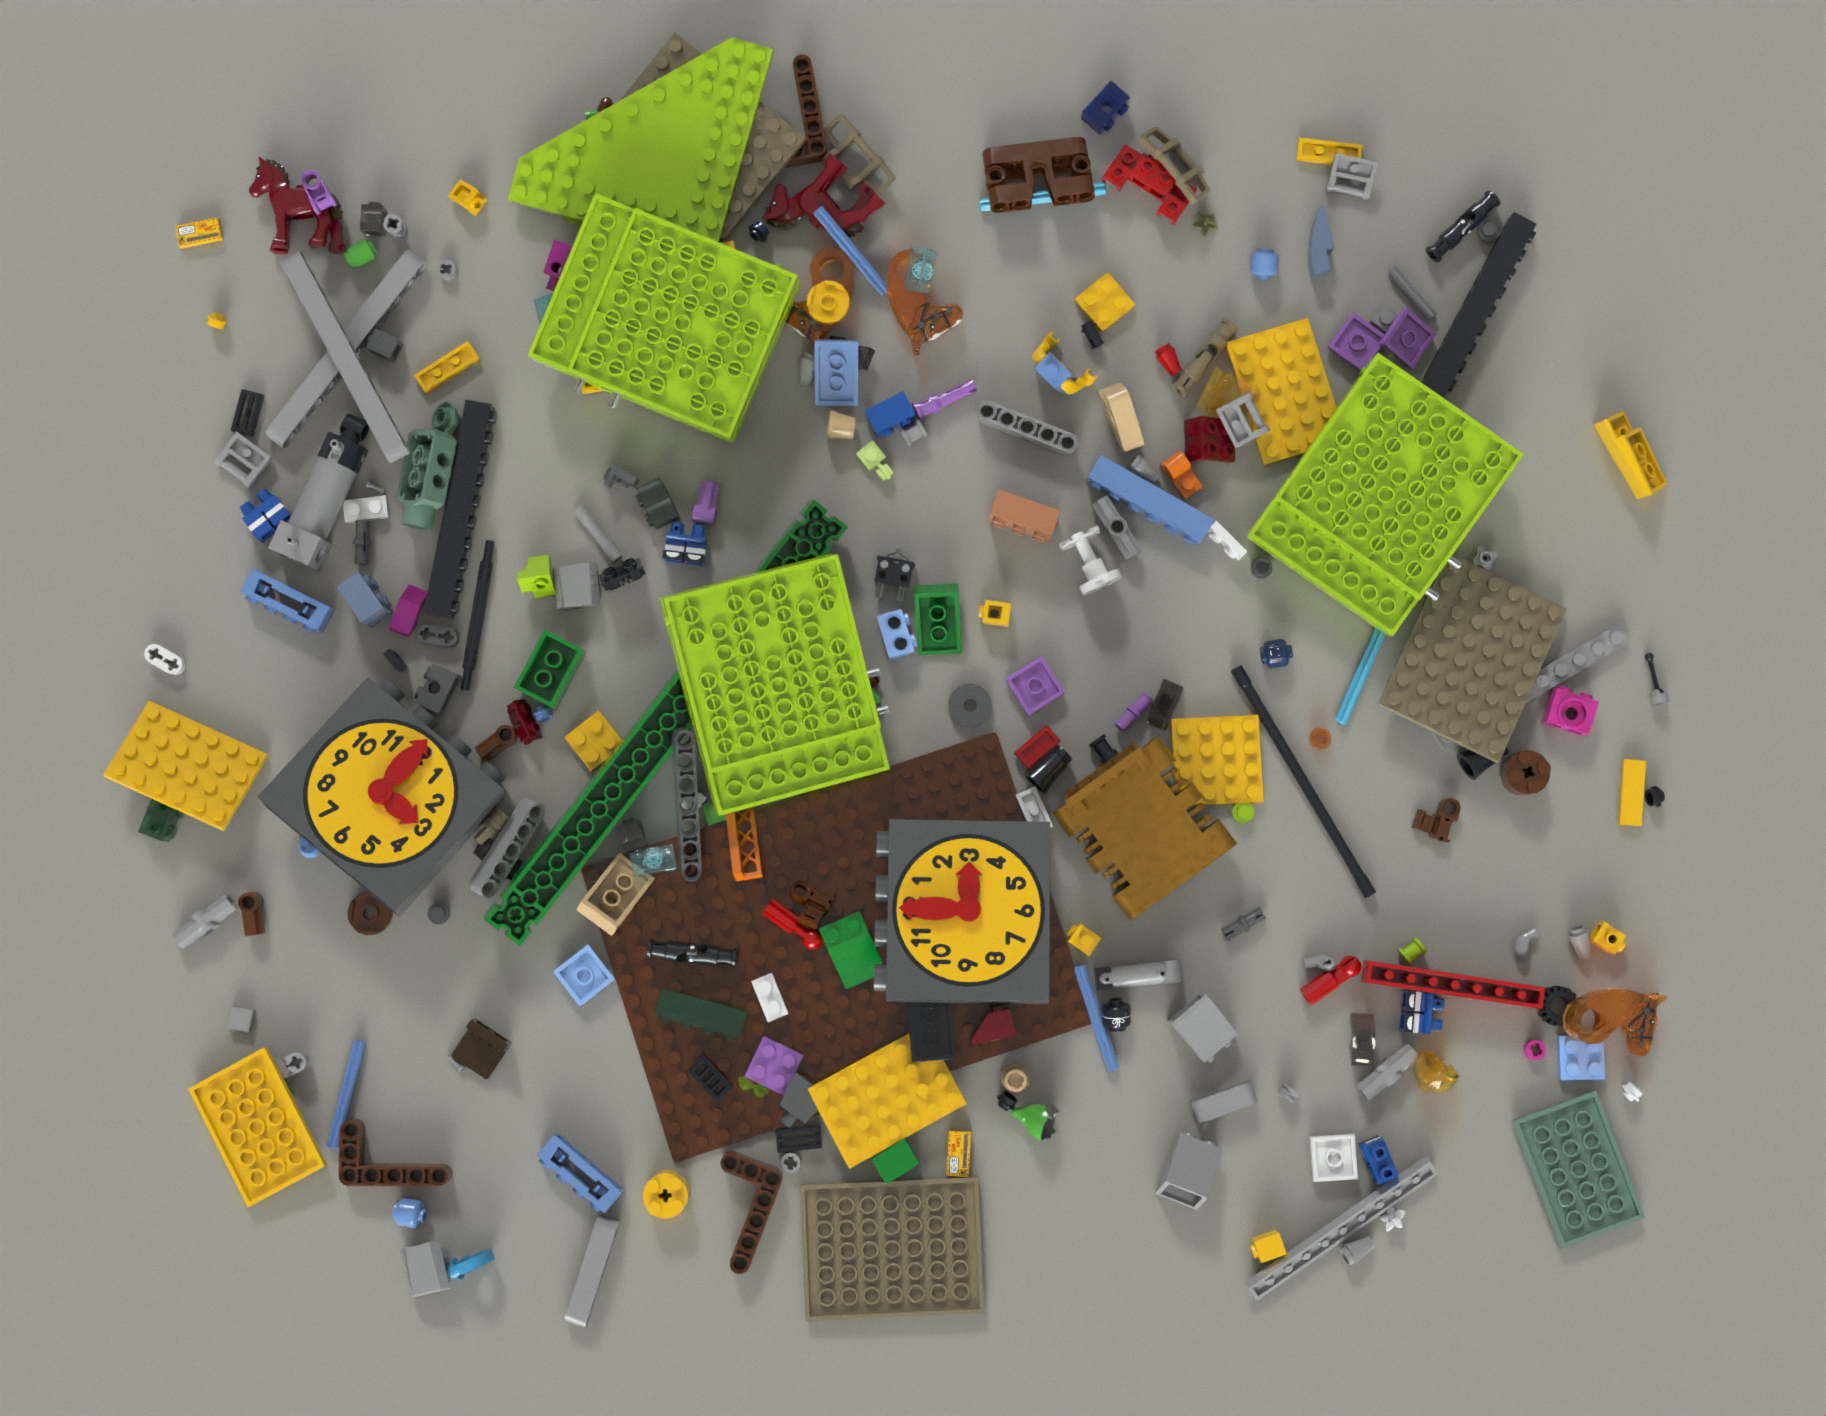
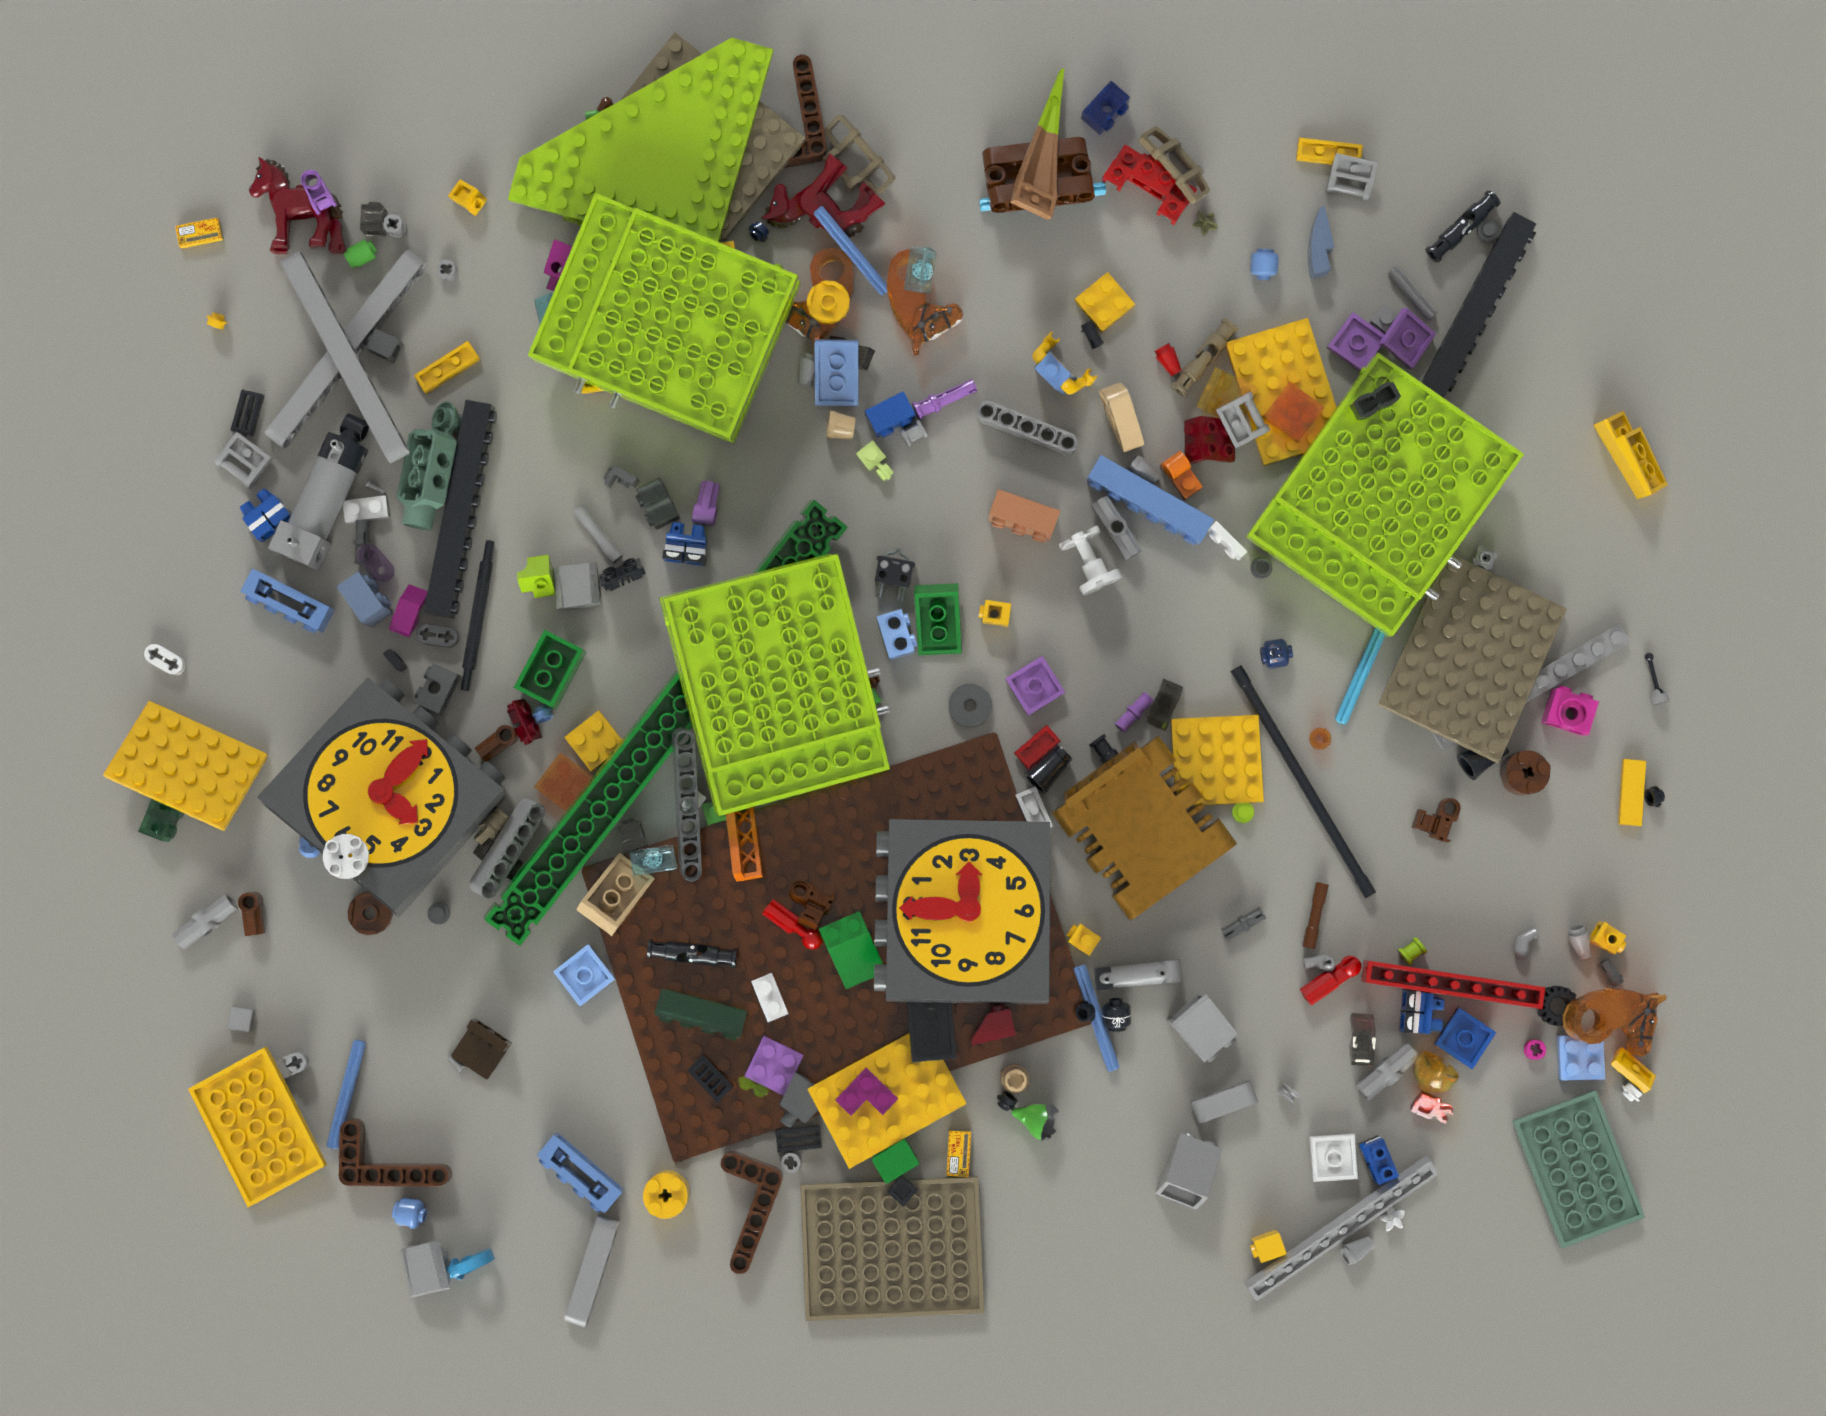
none -> white plate [323,834,369,879]
none -> clear purple plate [356,544,395,582]
none -> clear orange plate [534,752,593,811]
none -> magenta plate [835,1067,898,1116]
none -> black tile [887,1175,918,1207]
none -> medium nougat plate [1010,68,1064,220]
none -> black plate [1075,1001,1096,1022]
none -> clear orange plate [1263,382,1324,443]
none -> reddish brown piece [1302,882,1329,949]
none -> pearl dark grey brick [1350,382,1401,420]
none -> clear red plate [1410,1090,1454,1123]
none -> blue plate [1434,1007,1497,1069]
none -> dark grey pin [1597,958,1624,988]
none -> yellow plate [1611,1047,1656,1093]

